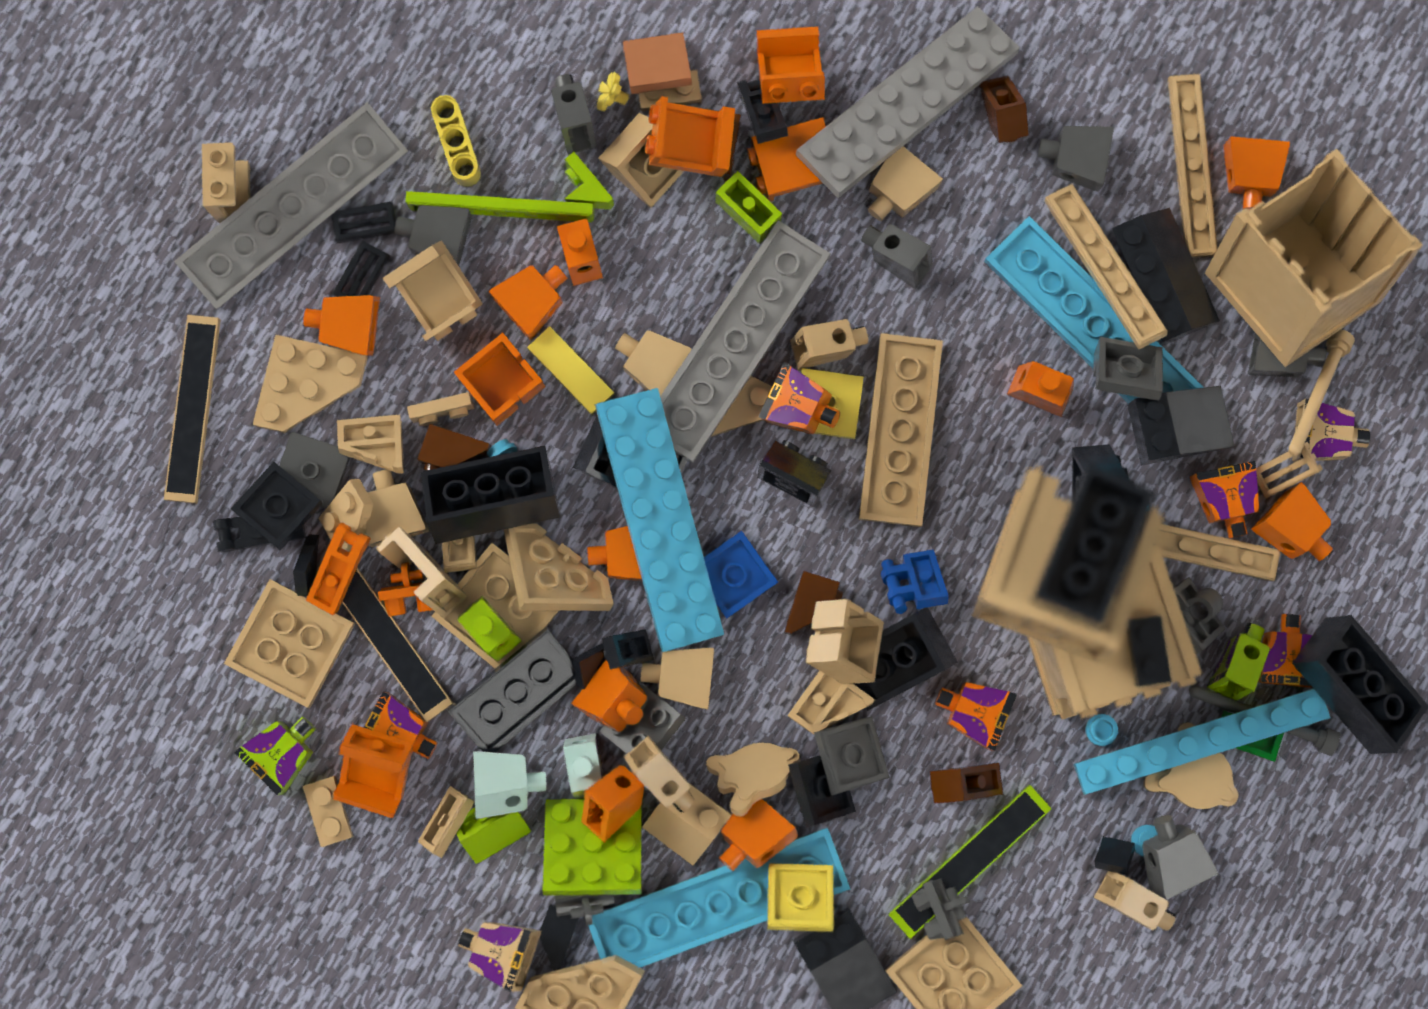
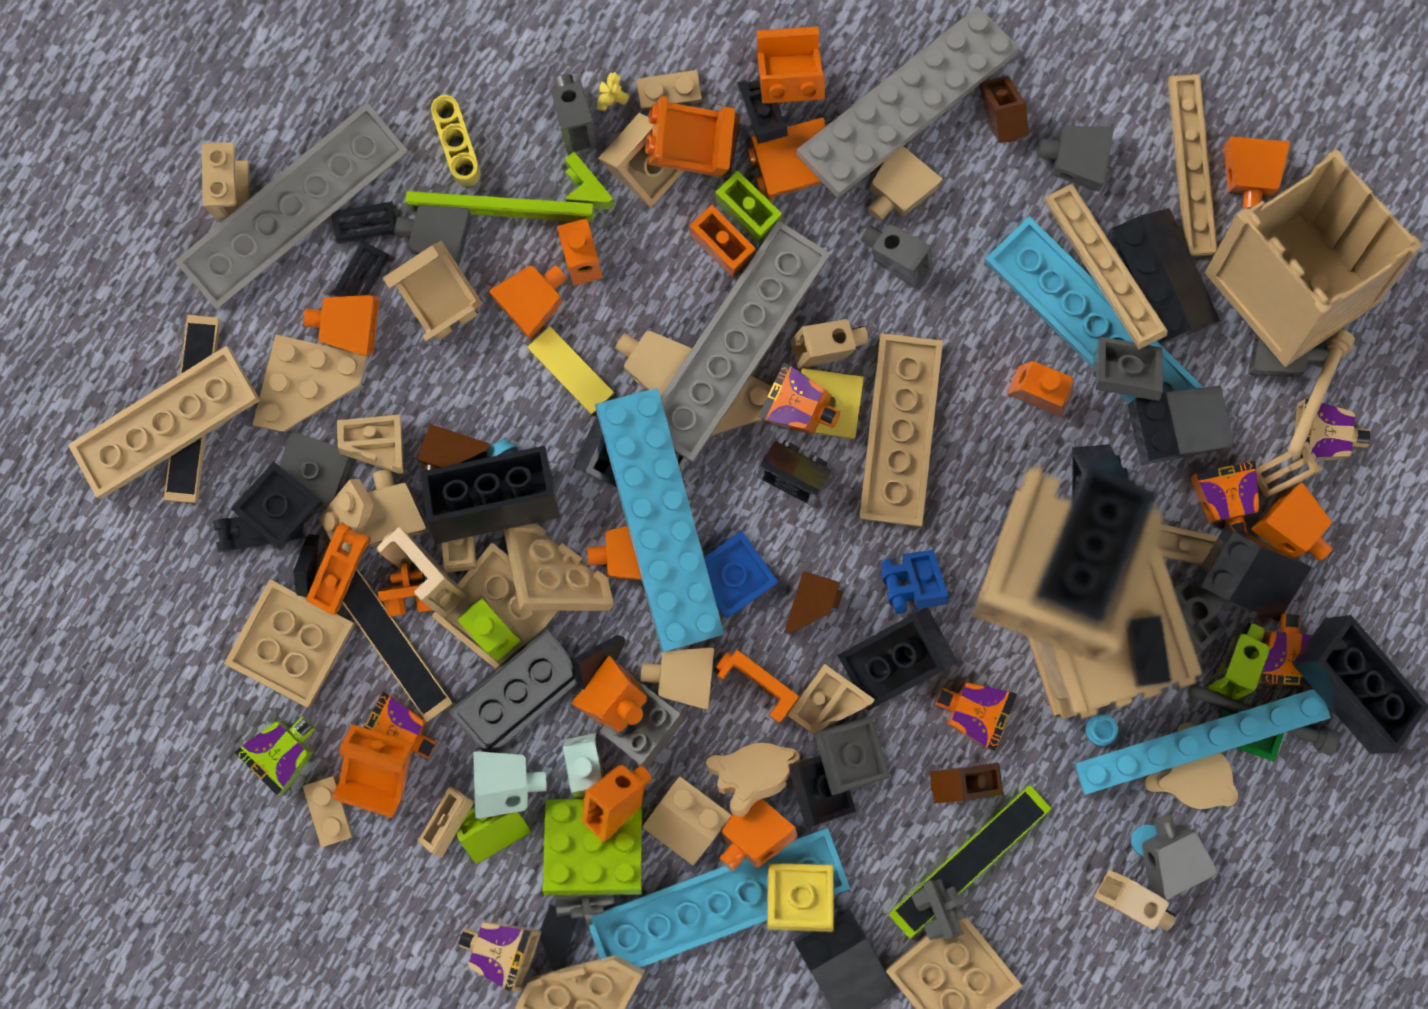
tan plate [407,392,475,426] -> none
orange piece [454,333,545,426] -> none
black plate [602,629,654,670] -> none
nougat tile [623,32,692,94] -> none
tan torso [624,736,695,813] -> none
tan piece [806,599,884,684] -> none
black tile [1094,836,1135,875] -> none
none -> tan plate [68,346,260,500]
none -> orange brick [689,205,756,278]
none -> orange panel [716,650,799,723]
none -> black slope [1195,523,1312,621]

